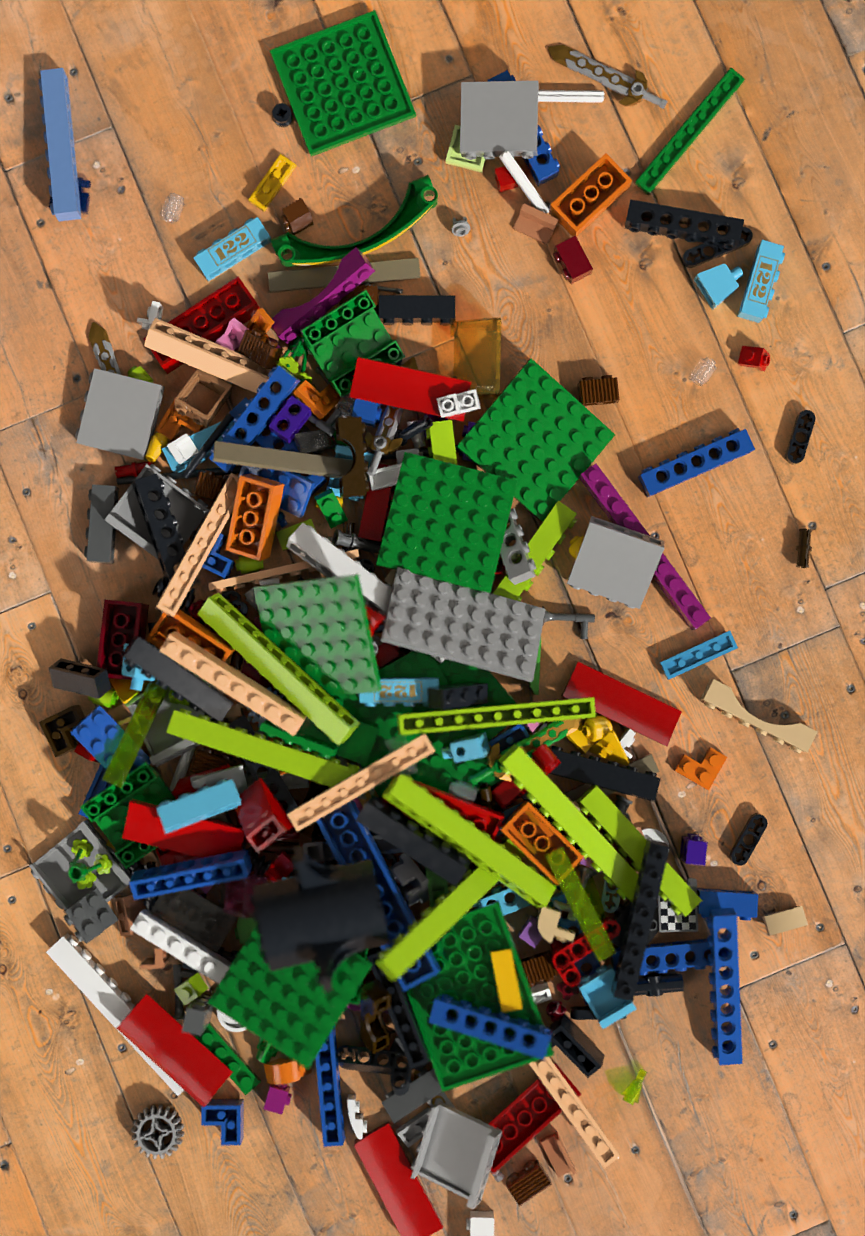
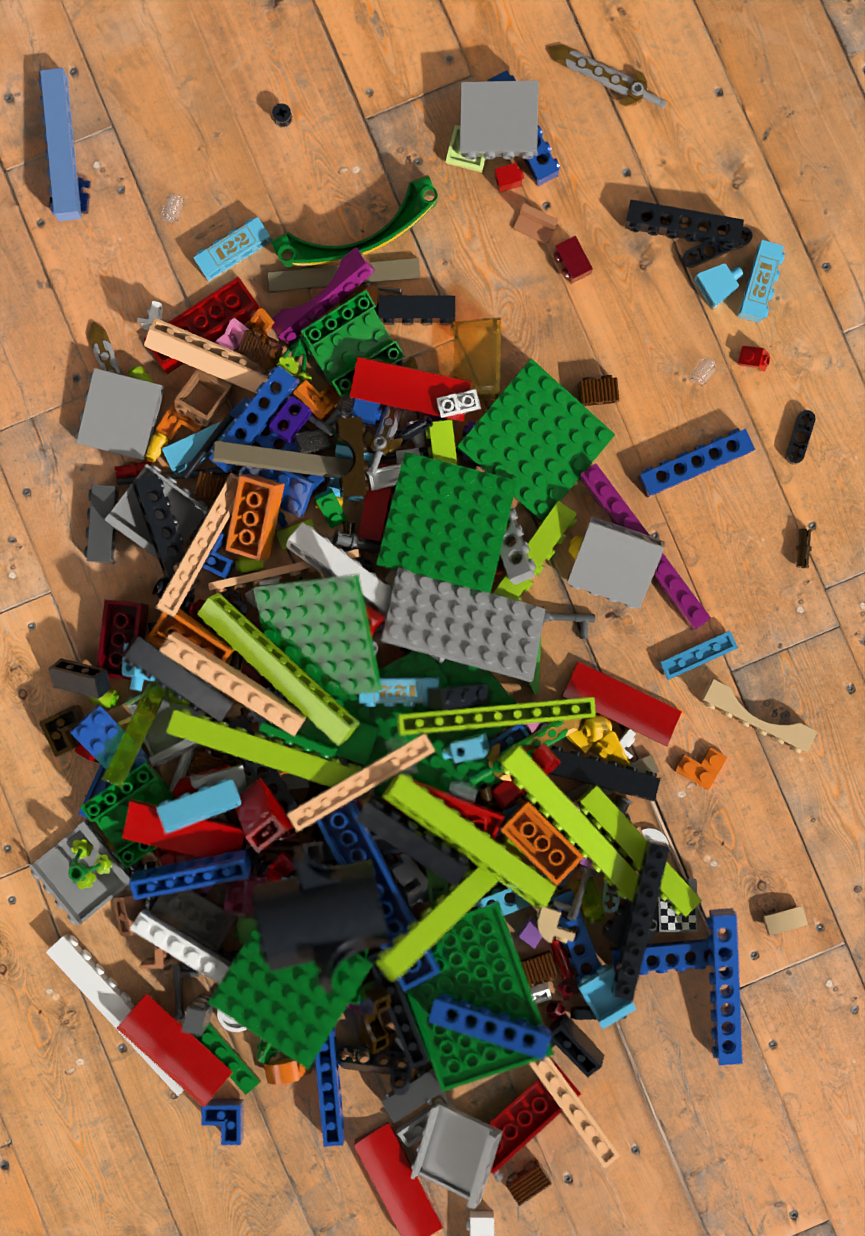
dark grey plate [63,888,118,943] -> none
yellow piece [109,678,151,704] -> none
light grey gear [131,1104,184,1159] -> none
white panel [167,433,199,464] -> none
lime brick [174,972,208,1006] -> none
yellow tile [248,154,296,212] -> none
magenta brick [264,1084,292,1115] -> none
green plate [270,10,416,157] -> none
reddish brown brick [281,198,313,236] -> none
white slope [347,1094,367,1139] -> none
red brick [375,642,400,668] -> none
light grey plate [451,217,470,236] -> none
yellow tile [491,948,523,1012] -> none
white axle [499,151,549,214] -> none
white axle [538,90,604,102] -> none
nougat panel [540,1132,577,1178] -> none
clear neon green tile [545,847,617,962] -> none
orange brick [549,153,632,237] -> none
red beam [551,917,620,986] -> none
clear neon green cone [621,1068,647,1105] -> none
green tile [634,68,745,195] -> none
black piece [634,973,684,997] -> none
dark purple brick [679,833,708,866] -> none
blue brick [697,888,758,921] -> none
black beam [729,814,768,866] -> none

